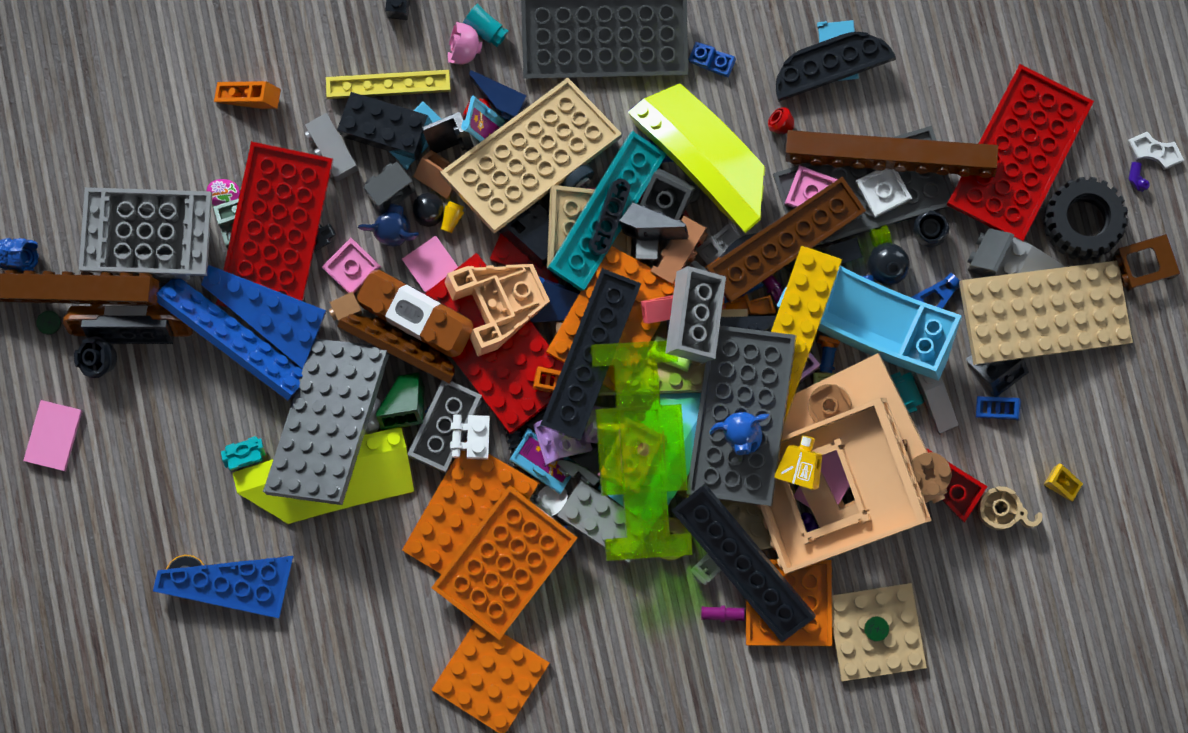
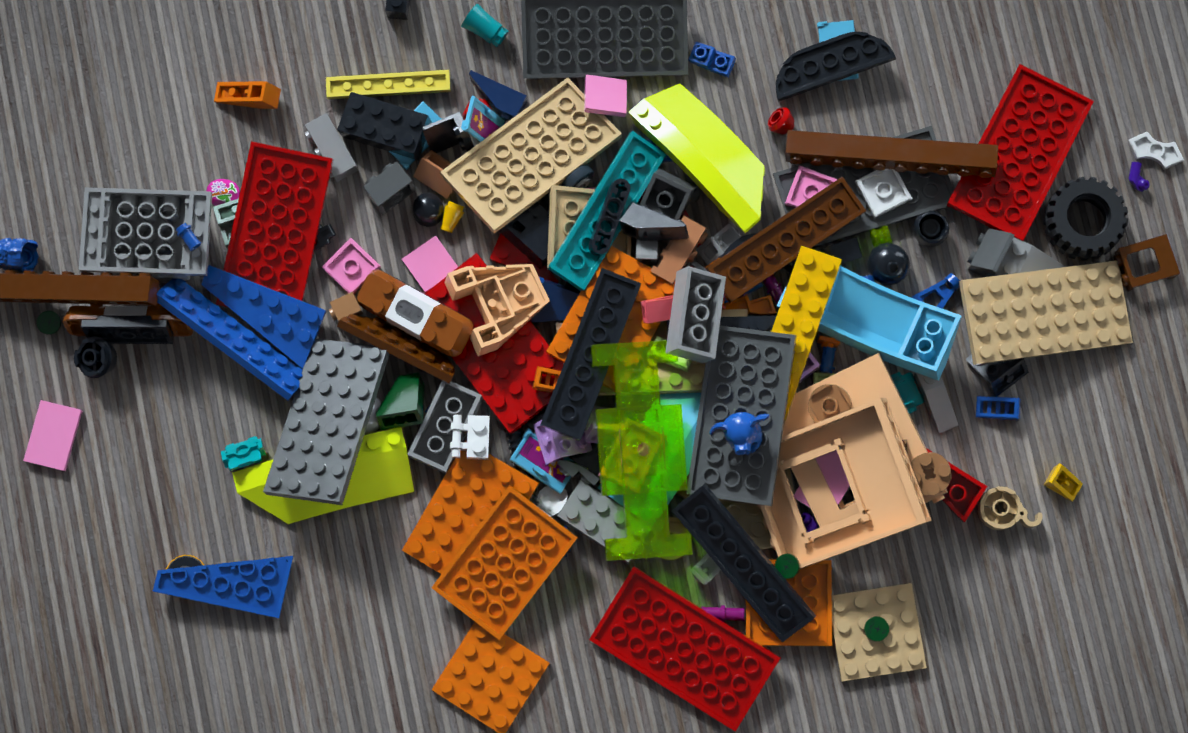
dark blue piece [358,204,419,247] -> none
bright pink cylinder [448,22,482,65] -> none
yellow torso [774,435,822,489] -> none
none -> blue pin [176,223,201,251]
none -> bright pink tile [584,75,627,117]
none -> red plate [589,566,781,732]
none -> dark green piece [775,553,800,579]

